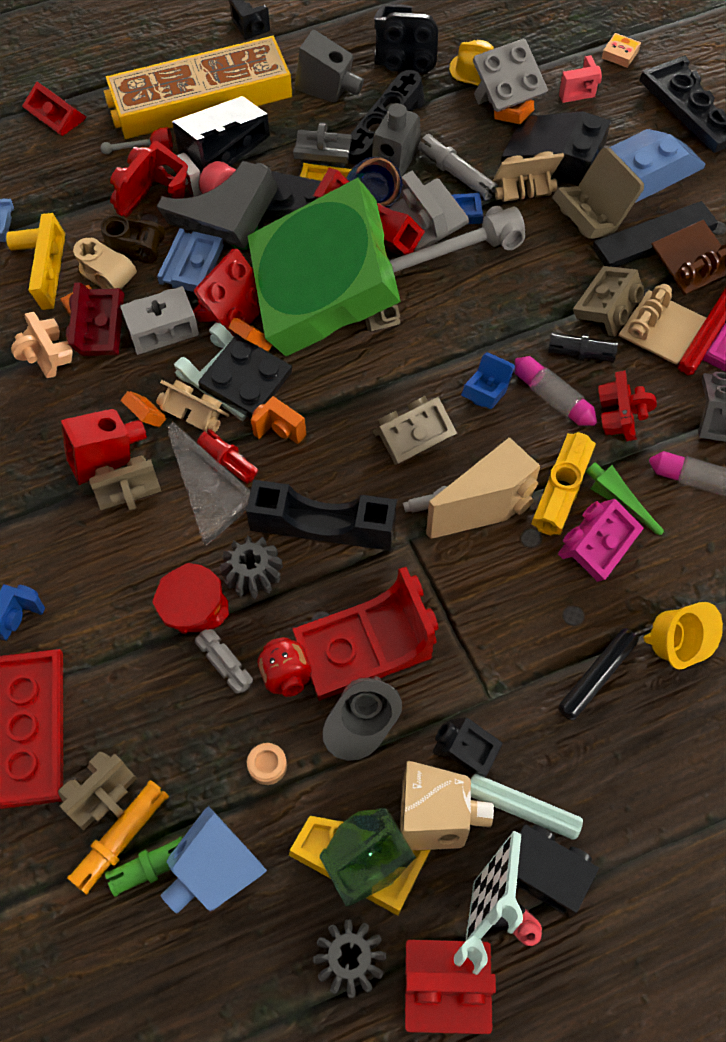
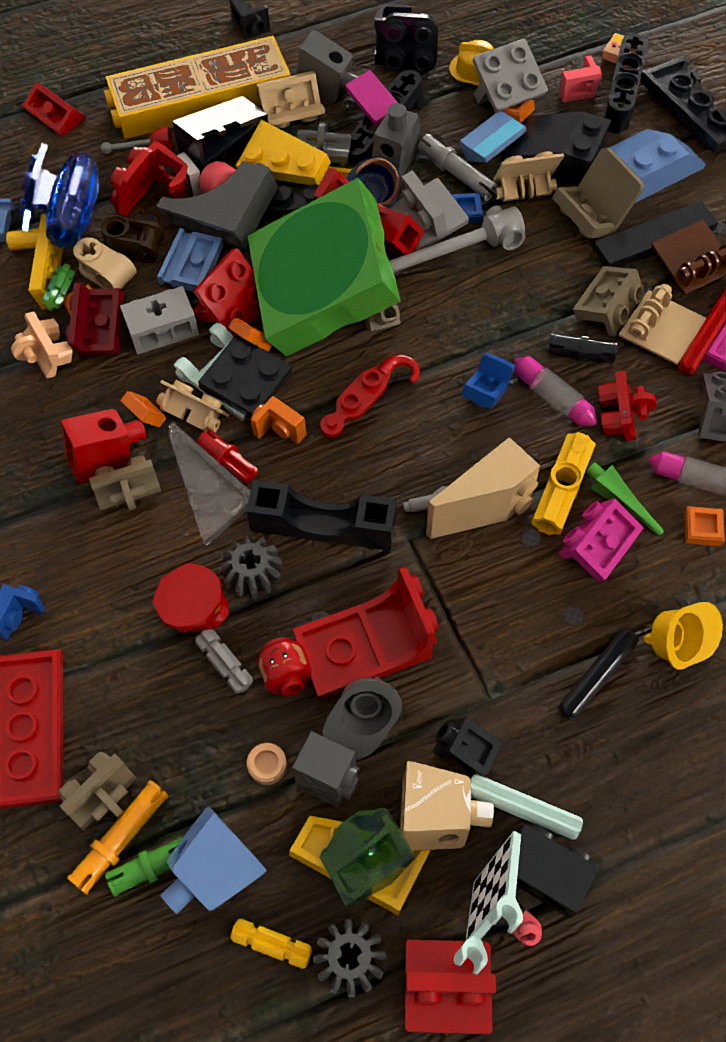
dark tan bracket [372,396,457,465] -> none
none -> clear blue plate [18,143,99,249]
none -> bright green axle [42,263,75,311]
none -> yellow axle [231,919,312,969]
none -> yellow wing [236,120,331,185]
none -> tan bracket [256,71,325,129]
none -> dark grey brick [292,731,360,808]
none -> red piece [320,354,420,438]
none -> dark pink tile [345,70,398,128]
none -> medium blue slope [460,111,527,163]
none -> black beam [604,33,648,134]
none -> orange tile [684,506,725,546]

